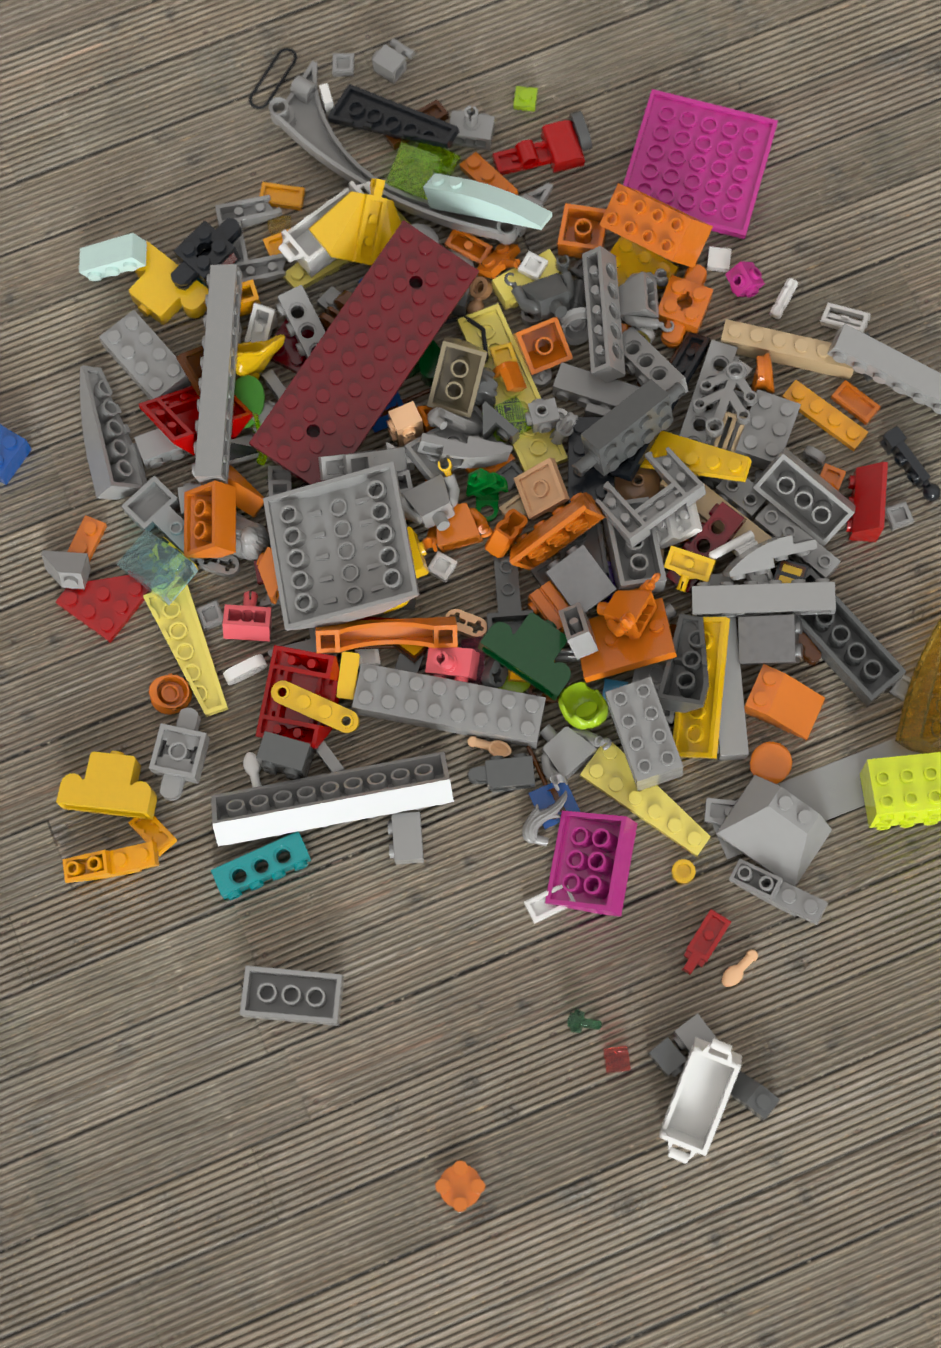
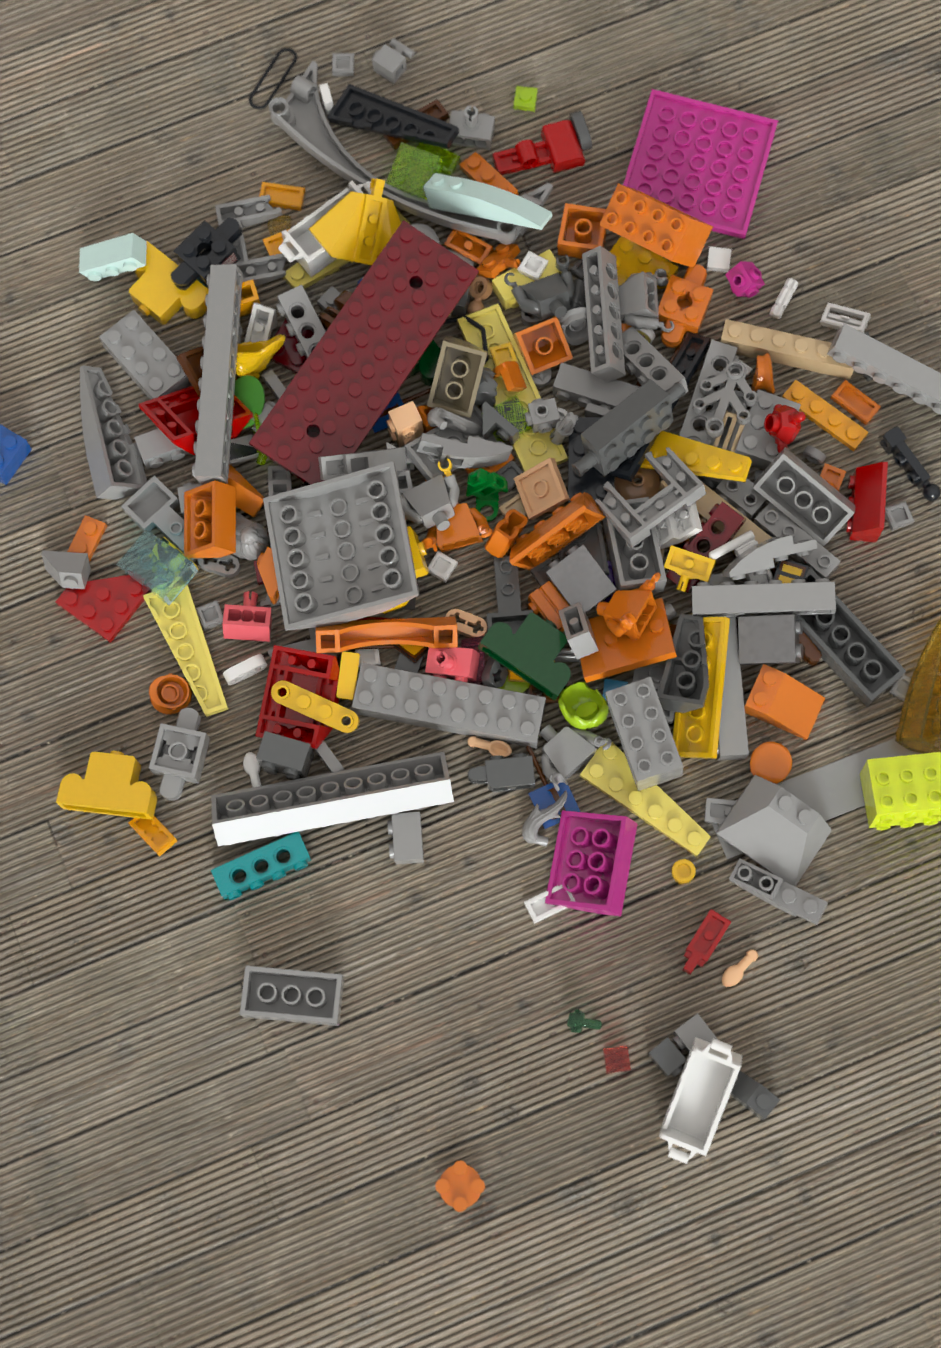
light orange slope [62,841,159,883] -> none
none -> red rock [764,404,806,453]

